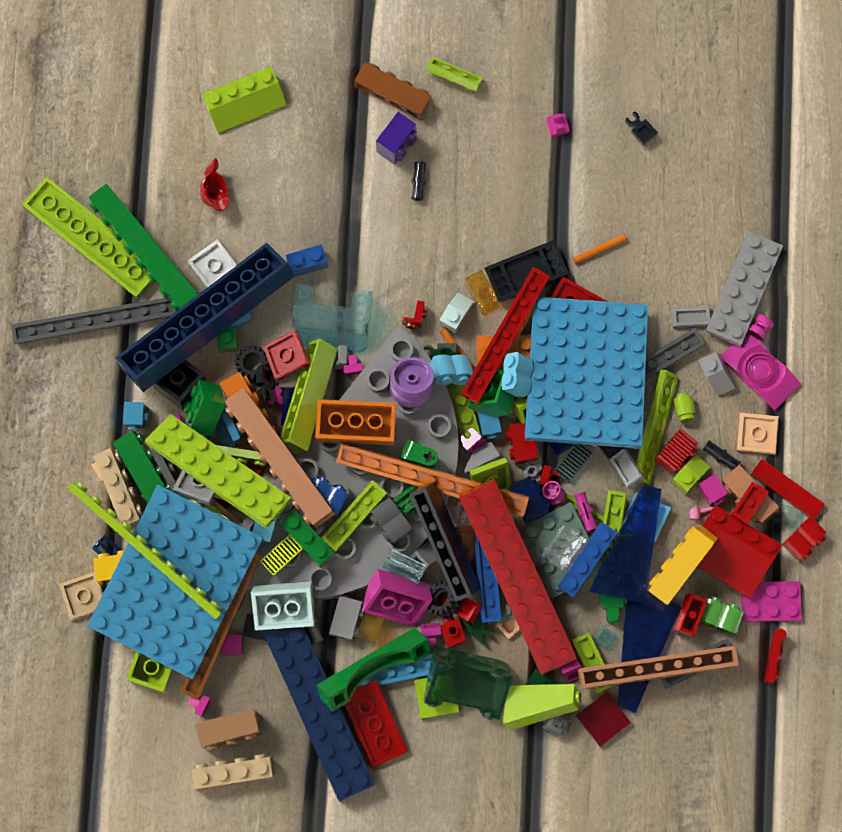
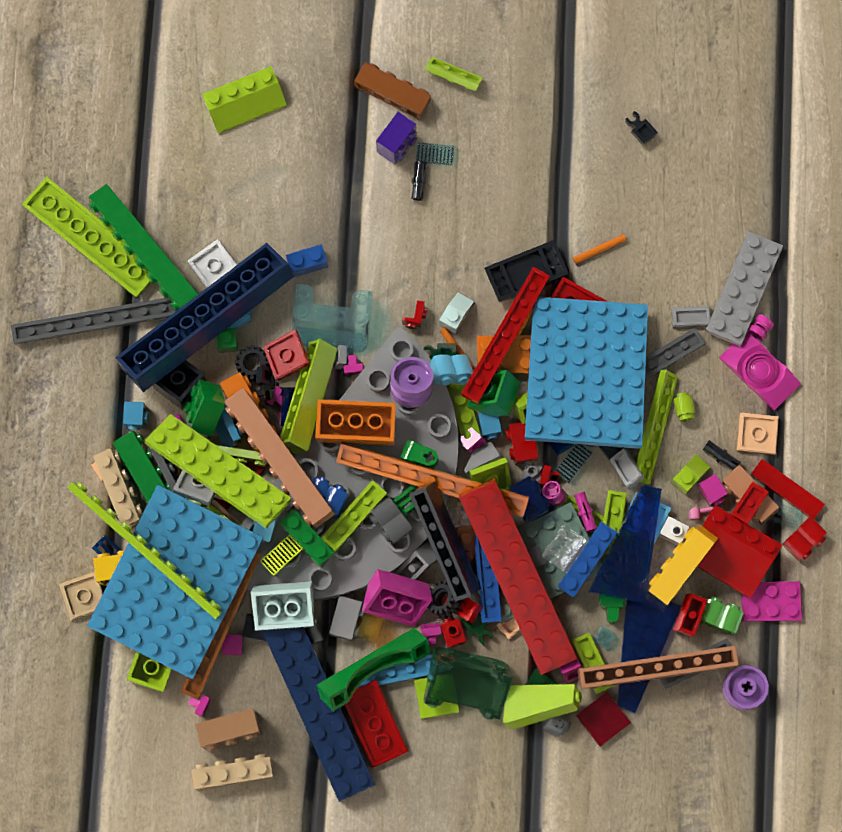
red hair [200,158,229,211] -> none
clear light blue tile [383,549,427,584] -> none
clear yellow slope [465,269,500,316] -> none
medium azure brick [502,352,533,398] -> none
dark pink tile [546,113,570,137] -> none
red brick [654,428,698,475] -> none
light grey slope [699,352,736,396] -> none
red plate [764,628,786,684] -> none
none -> clear light blue tile [416,143,455,165]
none -> white brick [659,516,689,545]
none -> medium lavender wheel [722,665,769,711]

